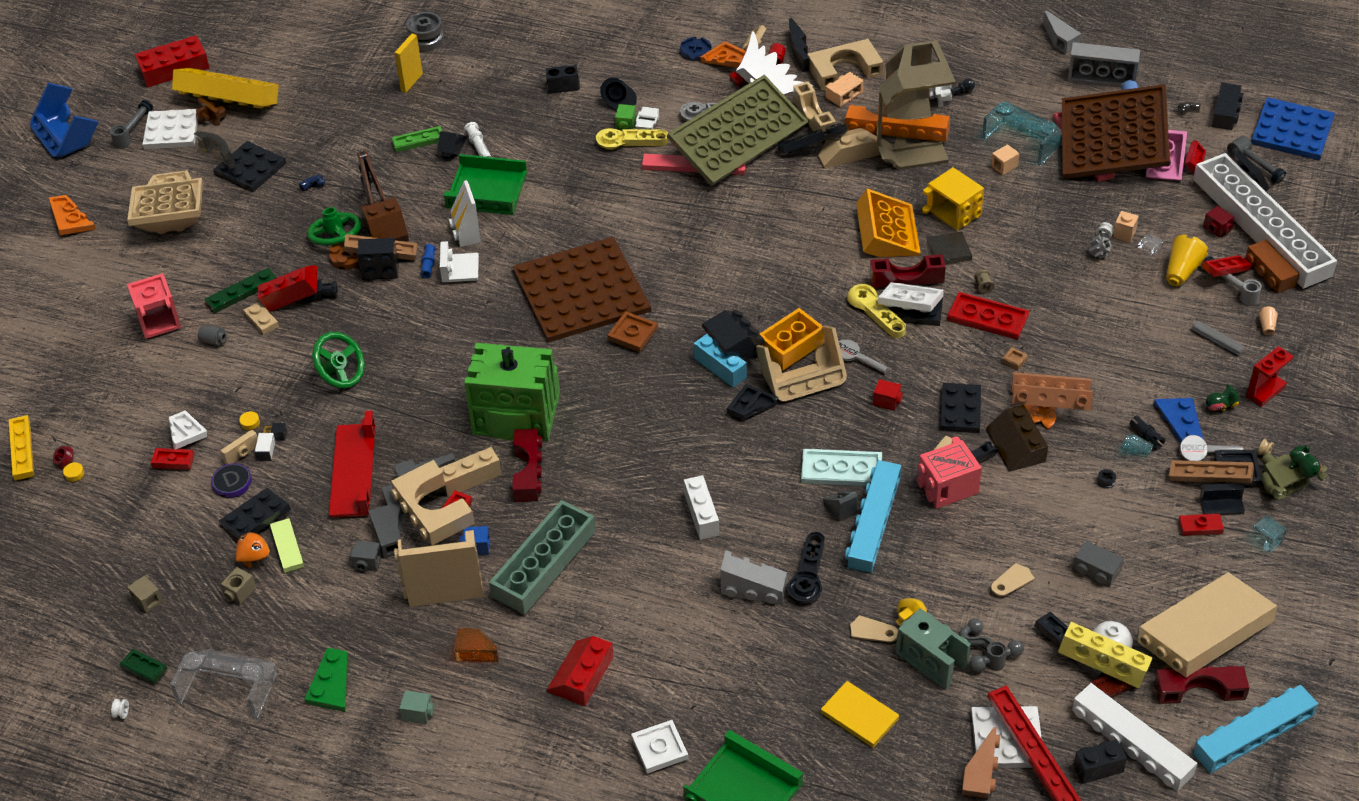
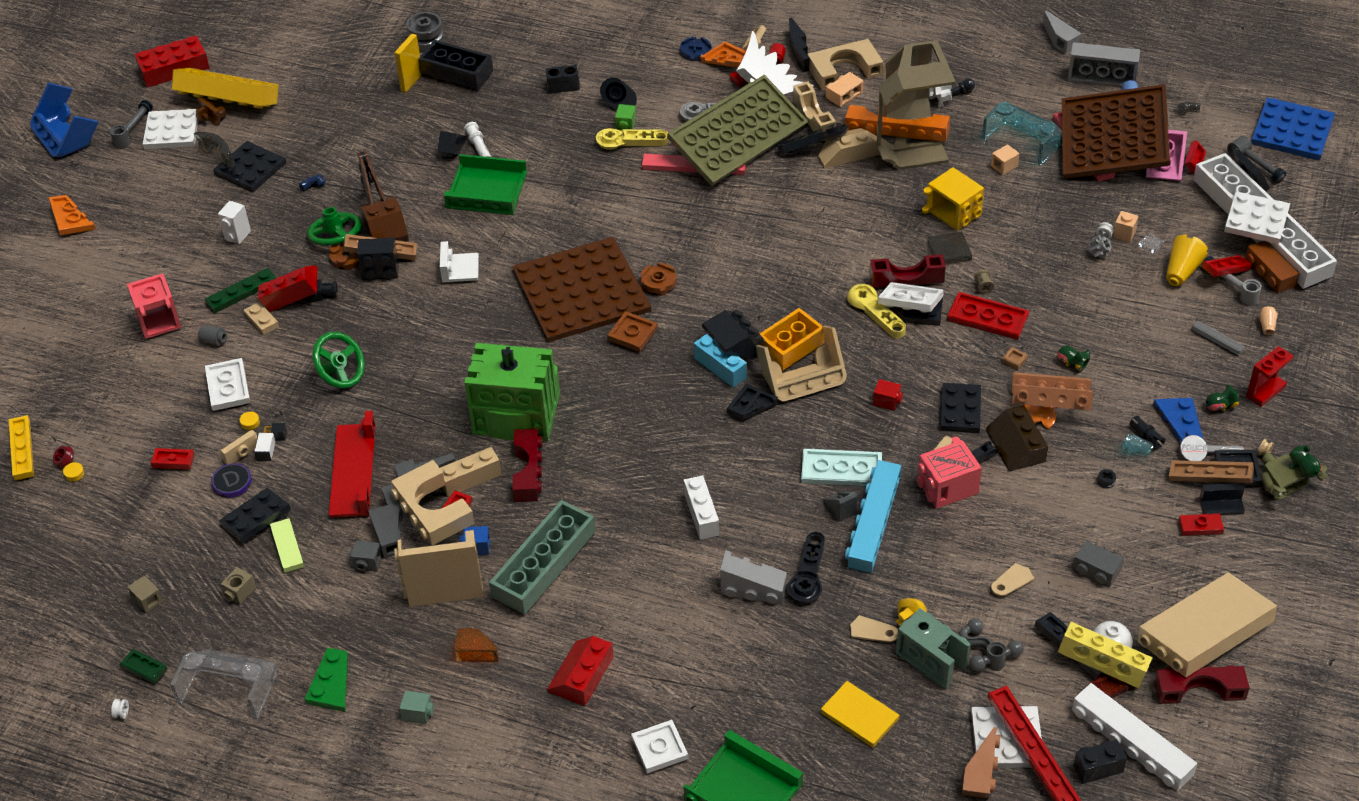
tan wedge [127,170,203,234] -> none
white wing [169,411,207,450] -> none
orange piece [235,532,270,568] -> none
bright green tile [392,126,442,152] -> none
blue pin [420,244,436,278] -> none
white slope [449,180,481,247] -> none
white piece [635,107,659,130] -> none
light grey piece [839,340,889,374] -> none
light orange slope [856,189,921,257] -> none
medium azure brick [1193,685,1318,774] -> none
dark red brick [1203,206,1234,238] -> none
black brick [1212,82,1244,130] -> none
clear light blue panel [1254,515,1287,553] -> none
none -> white plate [205,358,251,411]
none -> white brick [218,201,251,244]
none -> black brick [418,40,493,90]
none -> dark orange plate [641,263,677,296]
none -> dark green animal [1057,345,1090,372]
none -> white plate [1224,192,1290,244]

